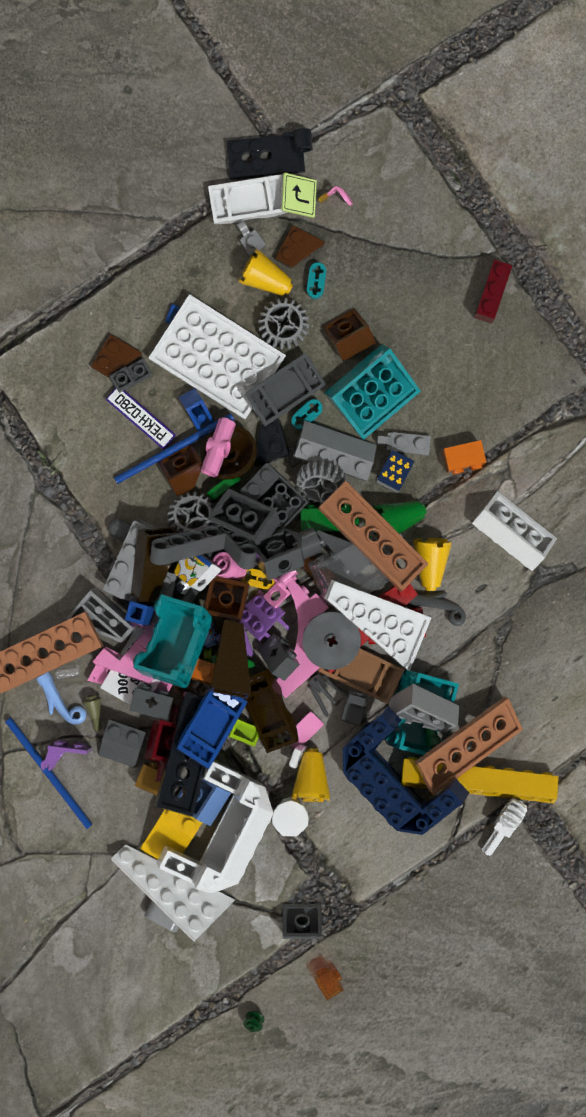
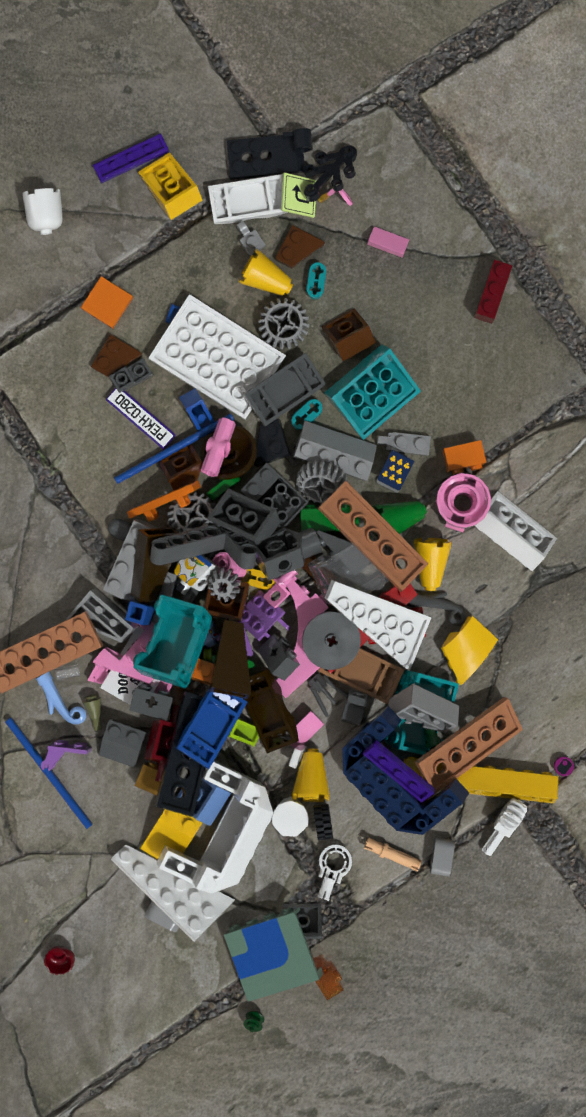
none -> white cylinder [22,188,63,235]
none -> dark red hair [44,946,75,975]
none -> orange tile [81,276,134,329]
none -> dark purple tile [93,133,169,184]
none -> orange hinge [127,480,201,522]
none -> yellow slope [138,152,202,220]
none -> light grey gear [208,568,241,602]
none -> sand green panel [224,907,323,1002]
none -> black plant [303,145,357,202]
none -> black tyre [313,804,333,841]
none -> white pin [317,845,352,901]
none -> dark purple tile [363,740,436,803]
none -> light nougat pin [364,837,422,872]
none -> bright pink slope [367,227,409,258]
none -> light grey beam [430,837,455,877]
none -> bright pink piece [436,473,491,533]
none -> yellow slope [441,616,498,685]
none -> tile [554,756,574,776]

